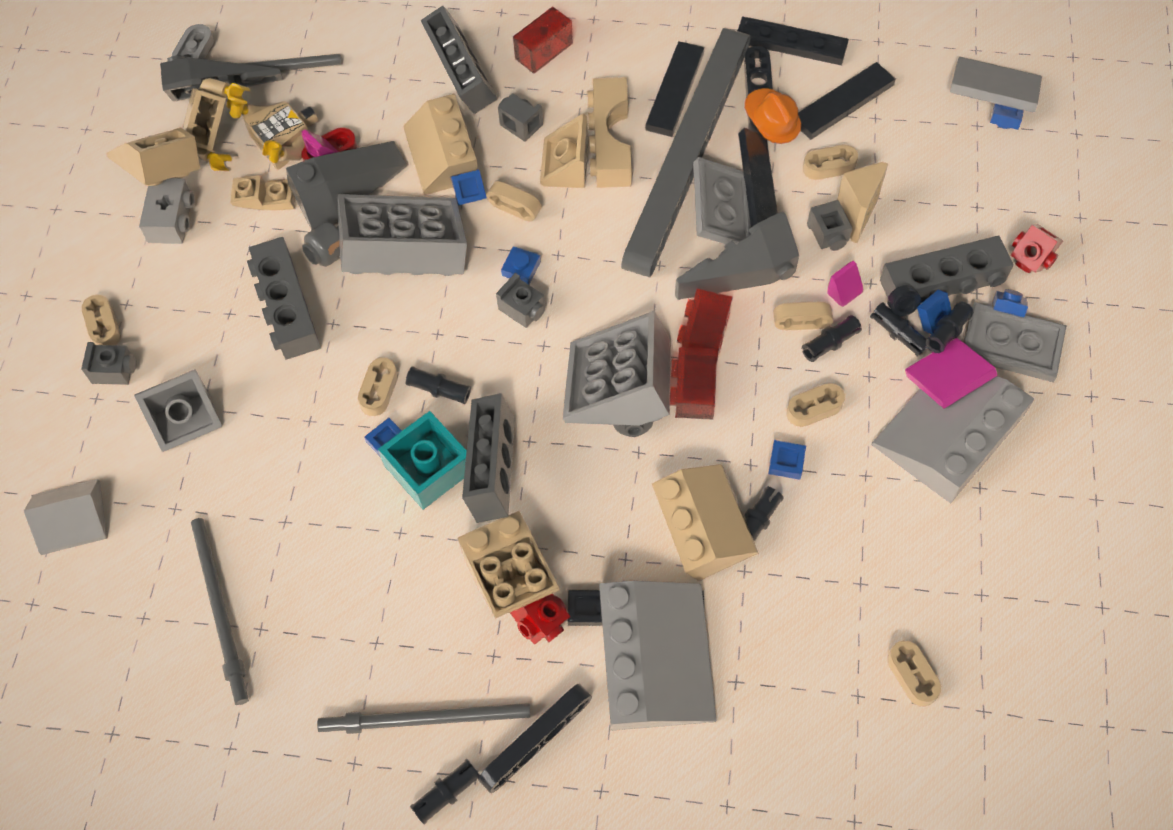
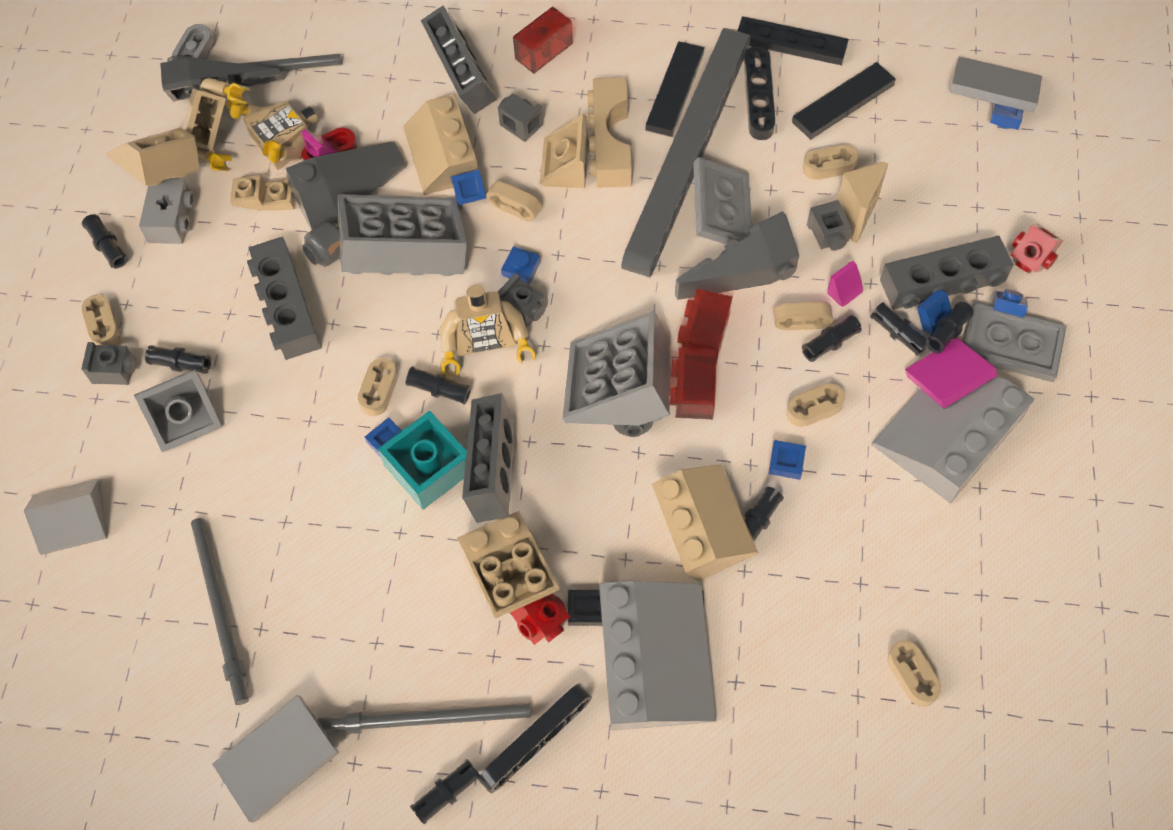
black tile [738,127,778,227] -> none
orange piece [744,88,801,144] -> none
black tile [887,285,921,317] -> none
none -> black pin [82,214,128,269]
none -> black pin [145,345,211,374]
none -> light grey tile [212,695,340,823]
none -> tan torso [440,285,535,375]

